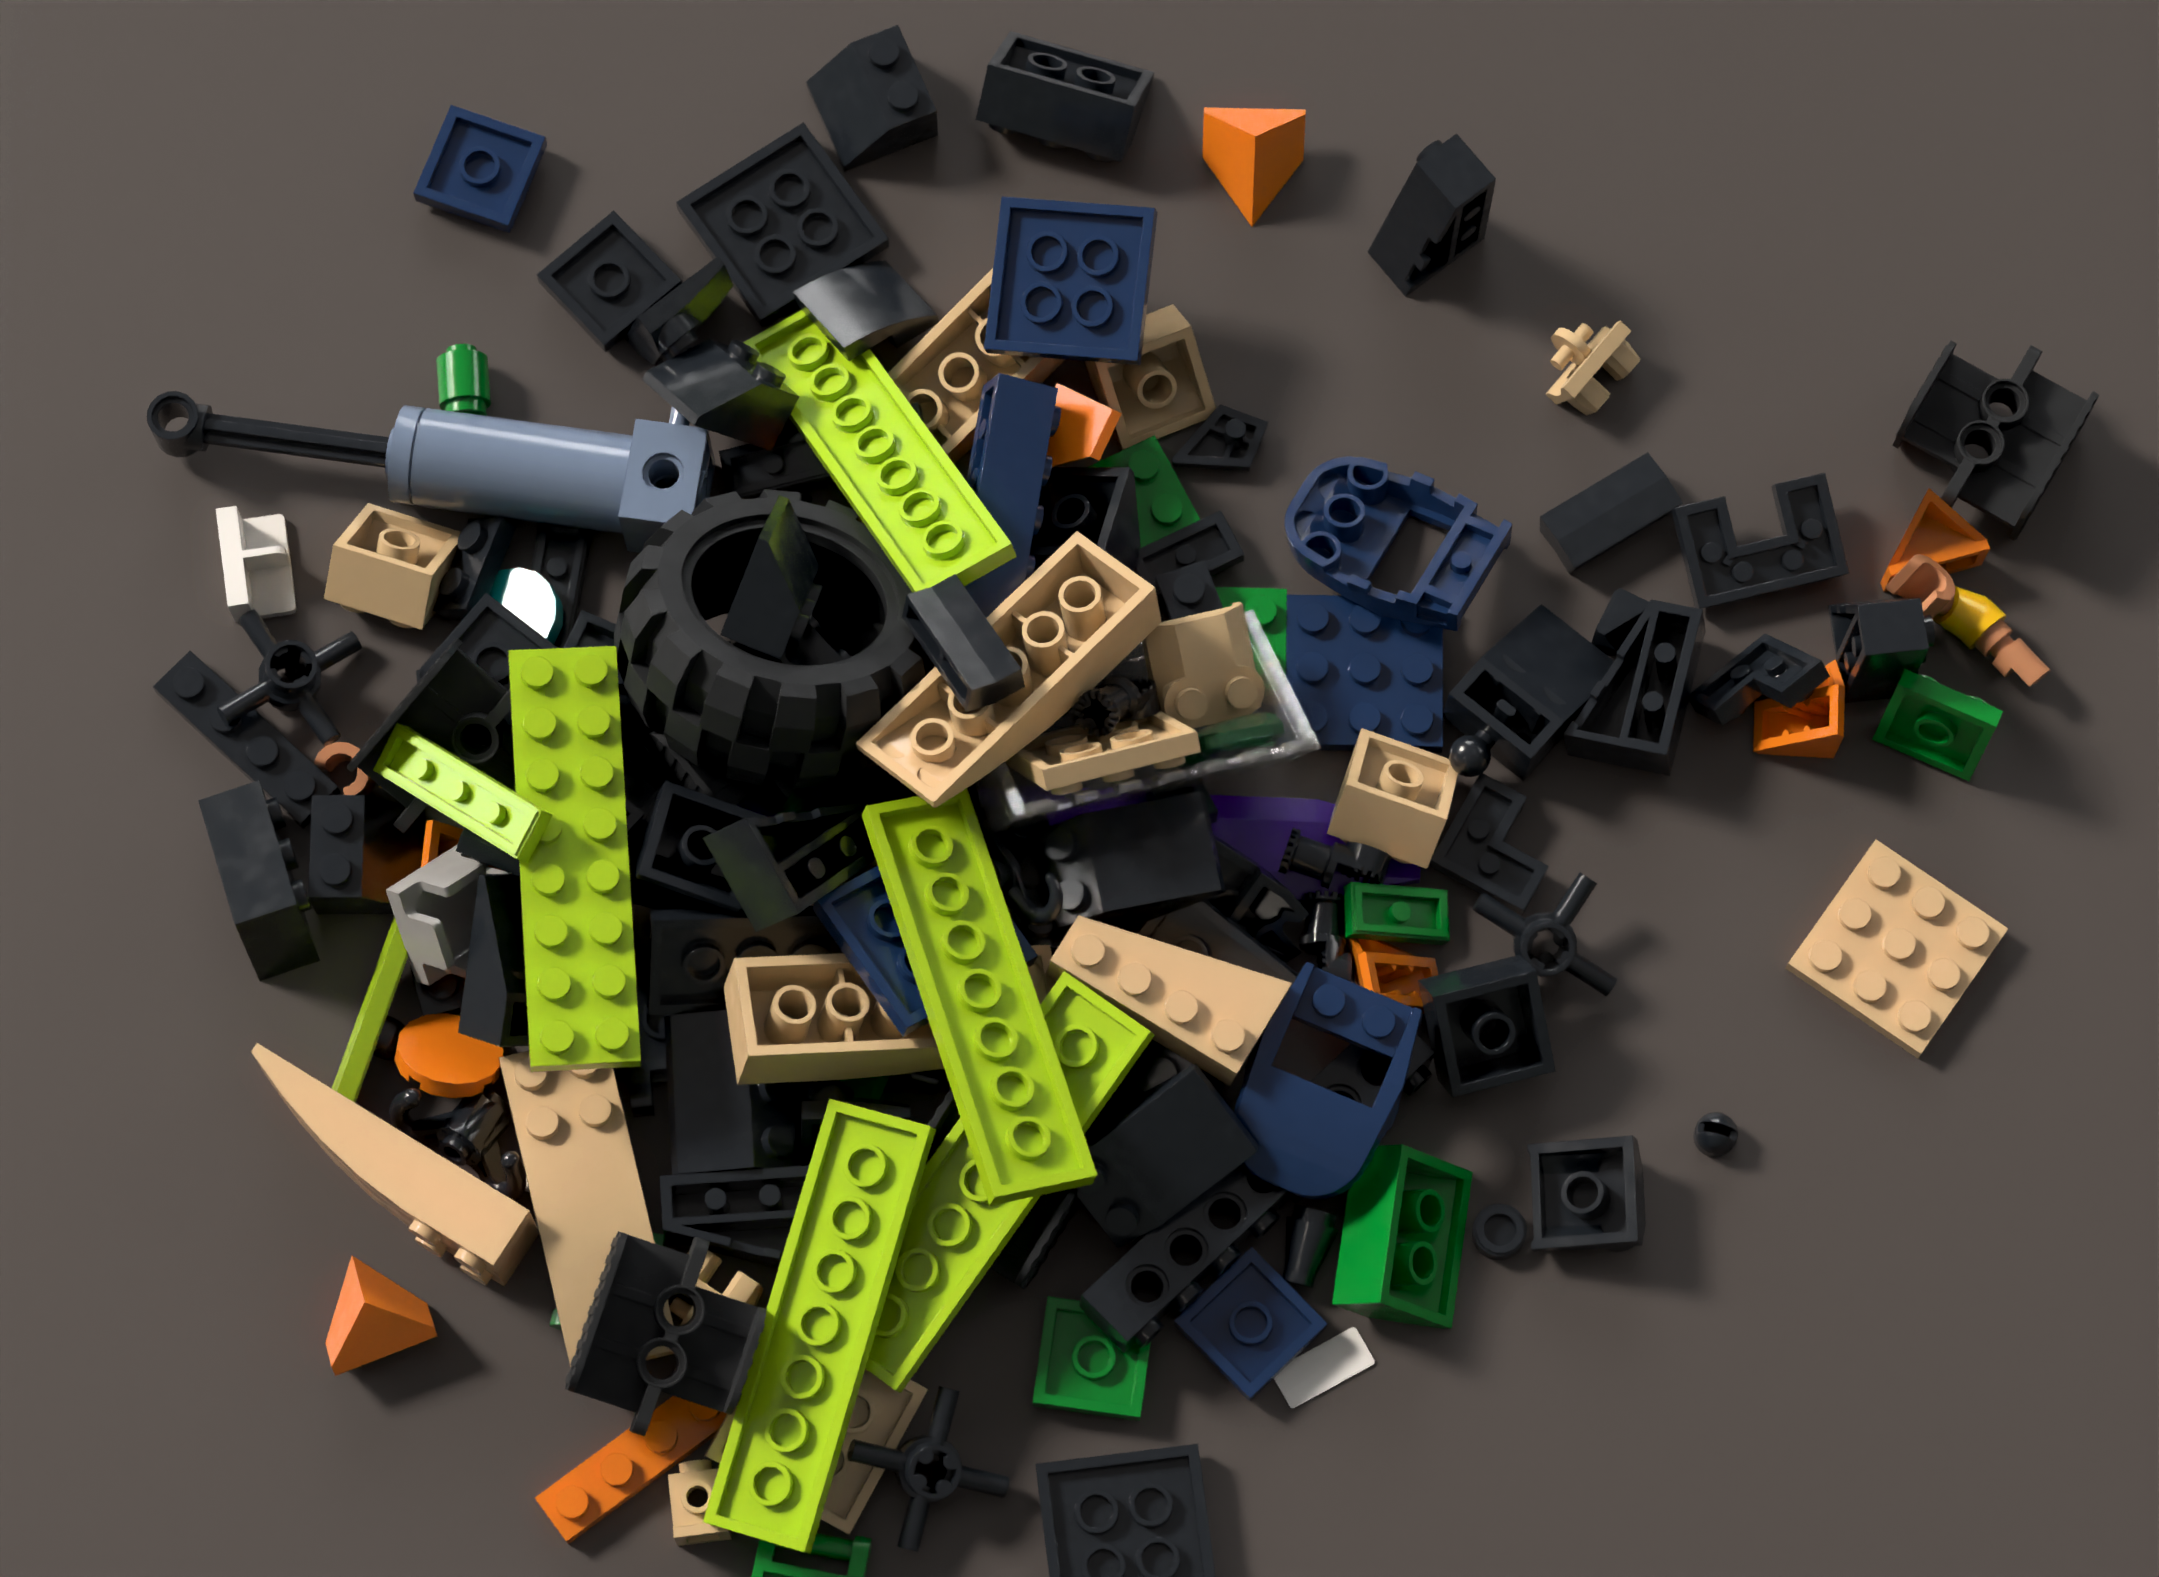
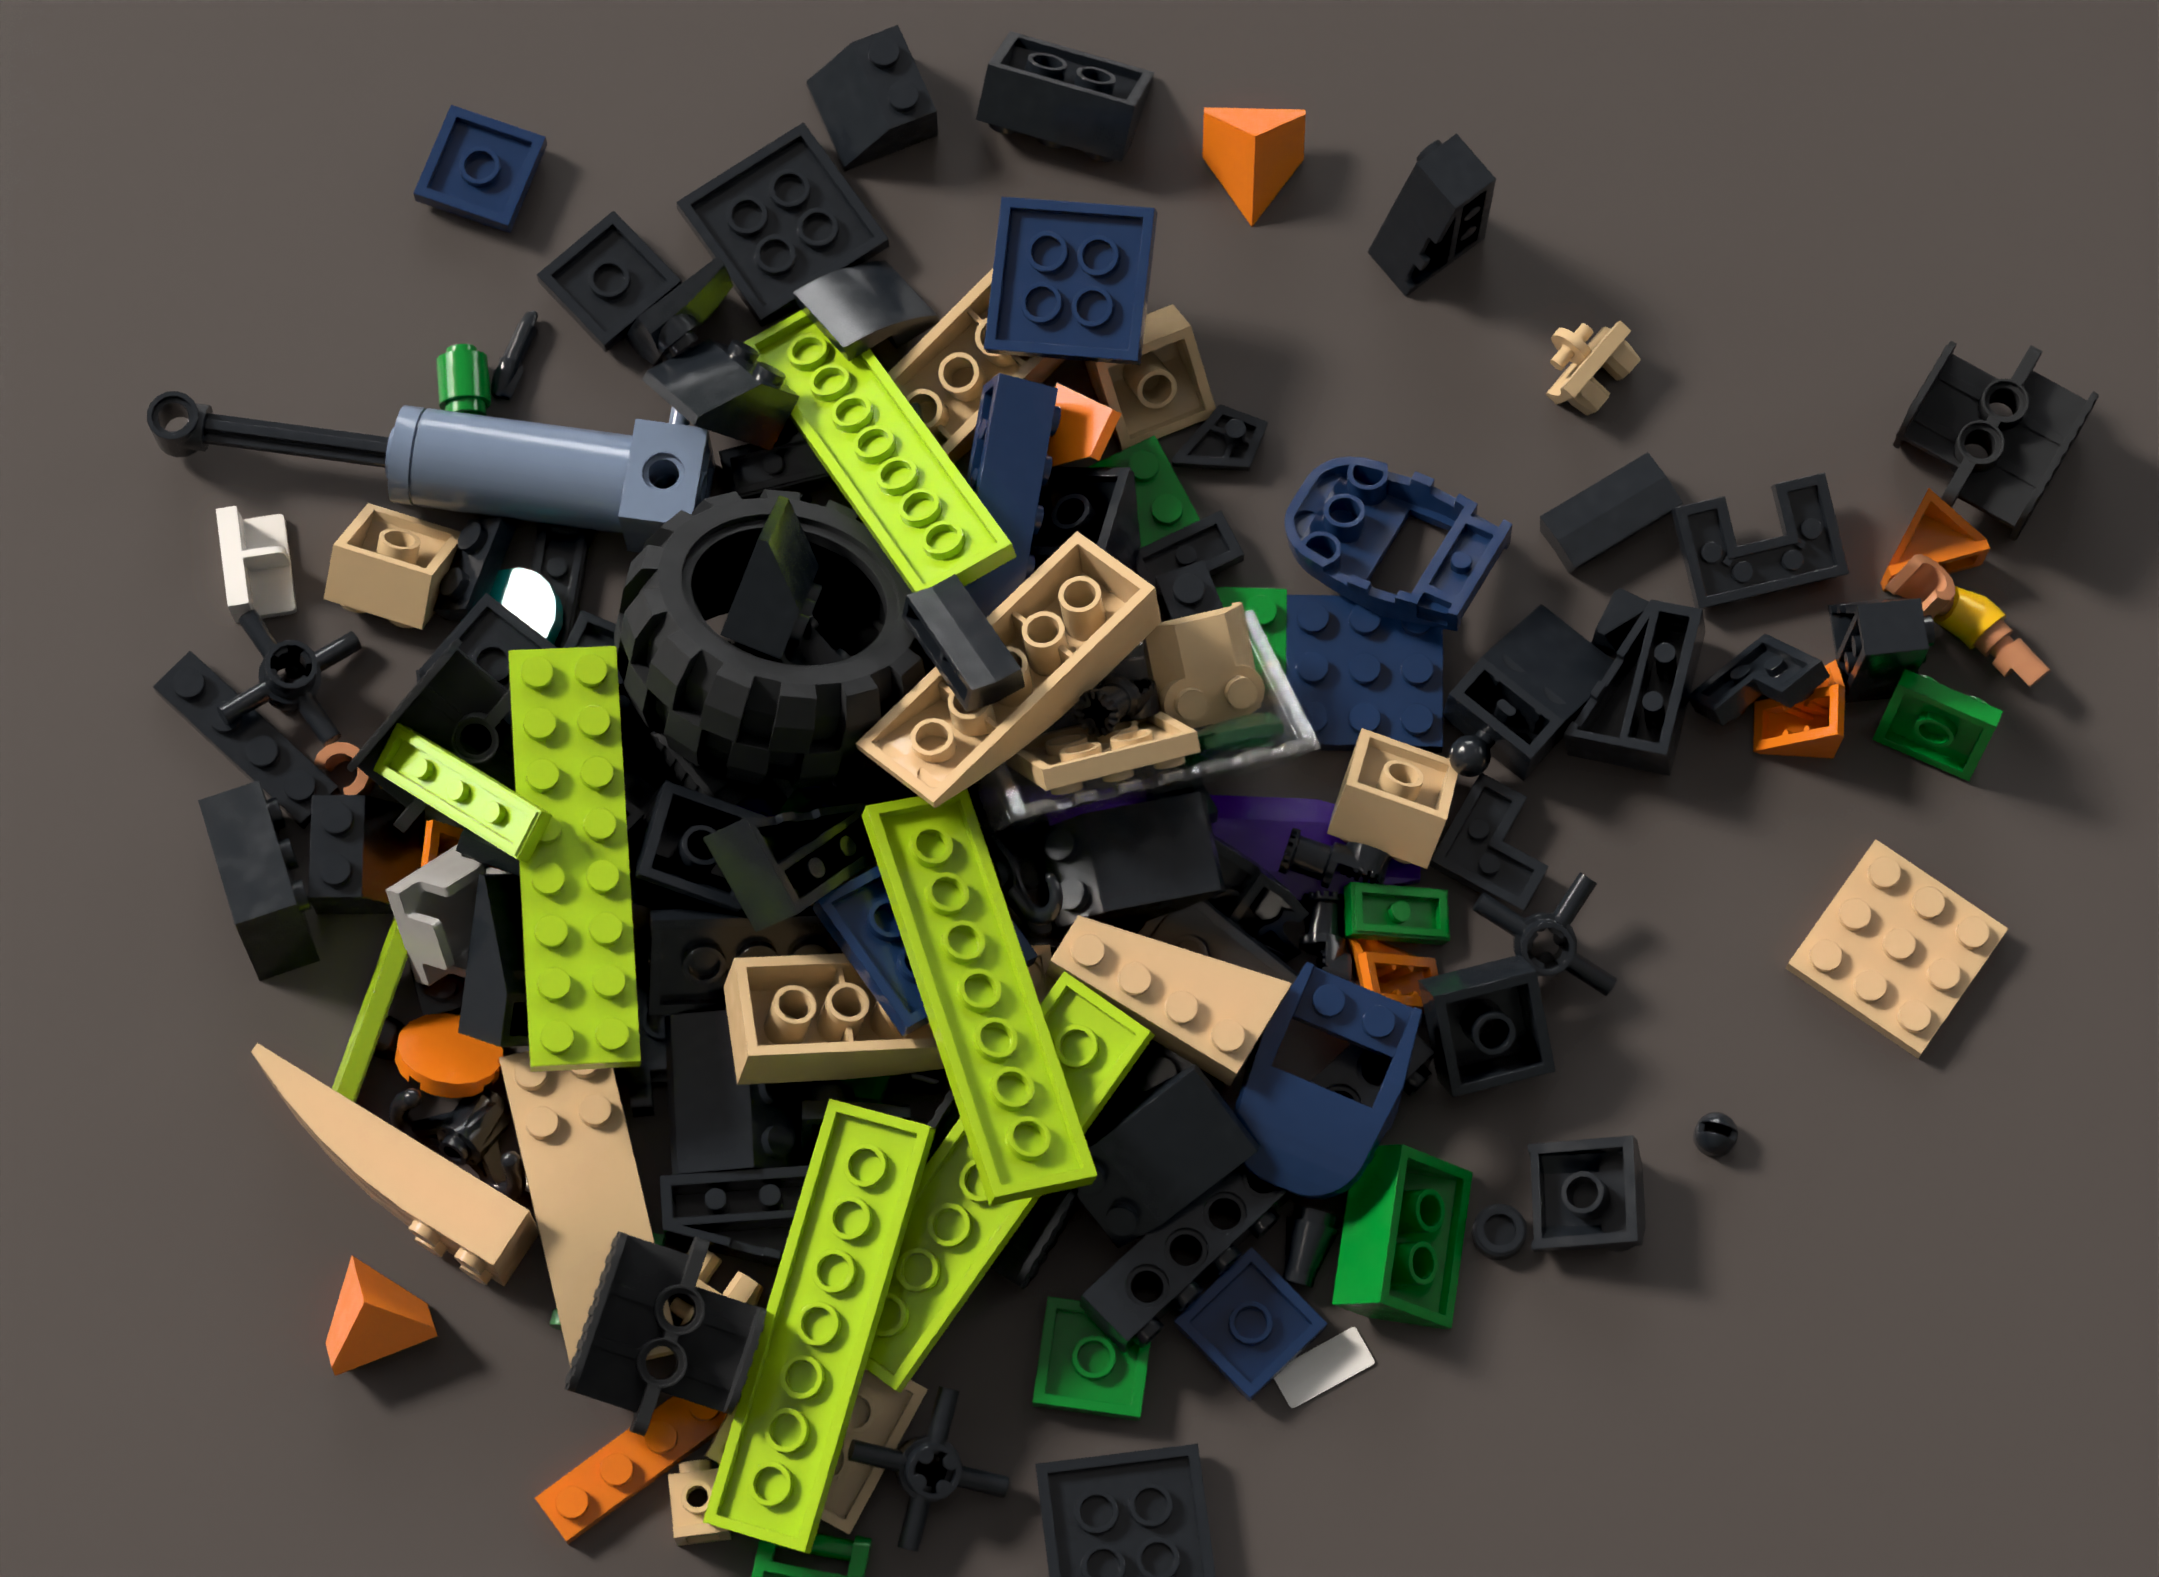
none -> black piece [491,311,538,401]

